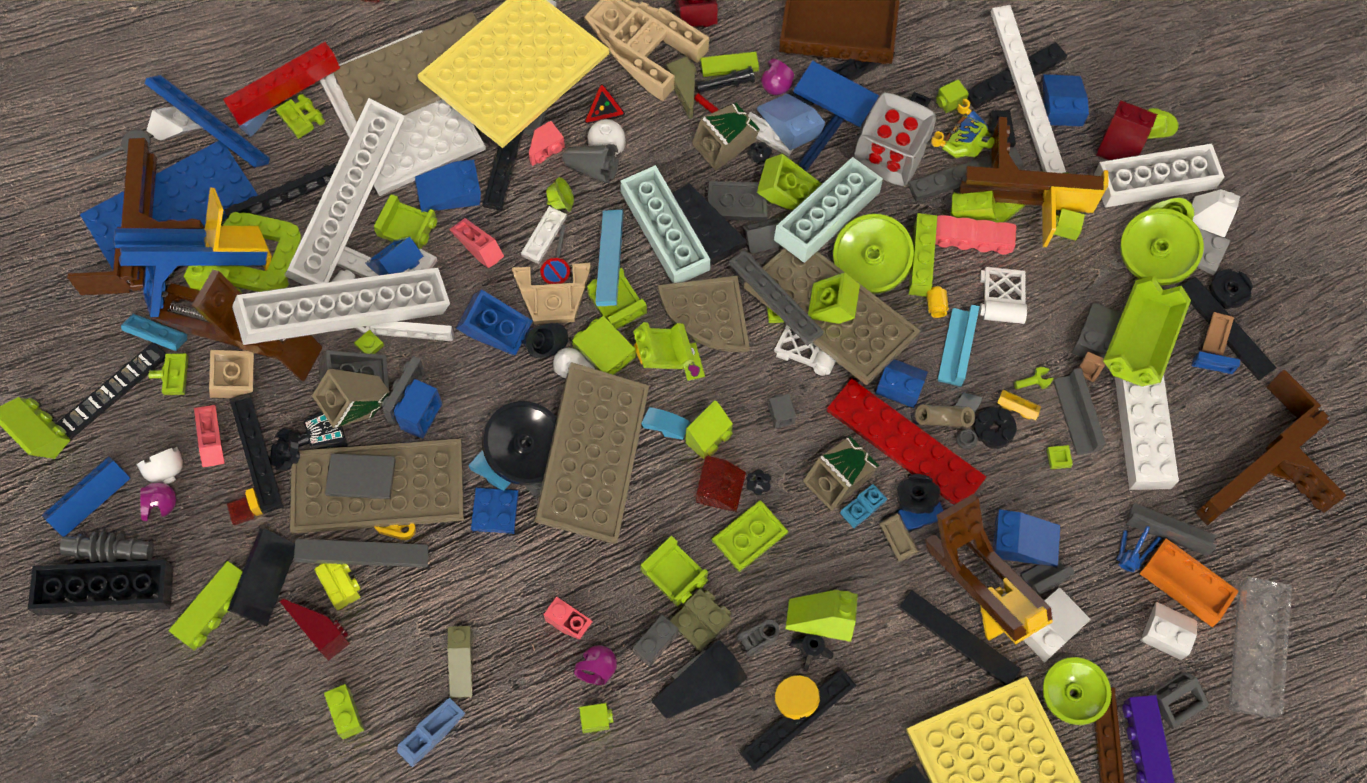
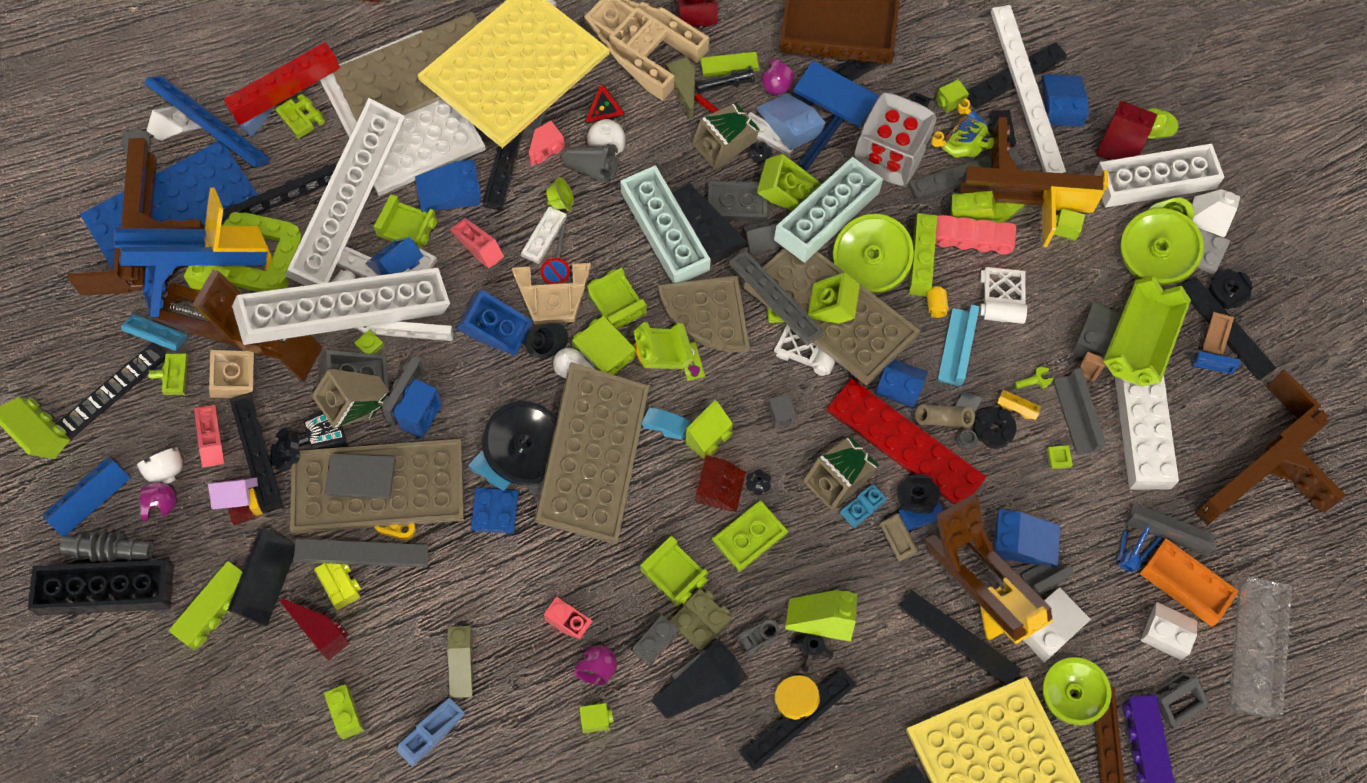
dark azure tile [595,209,624,306] -> none
none -> lavender panel [208,477,258,509]

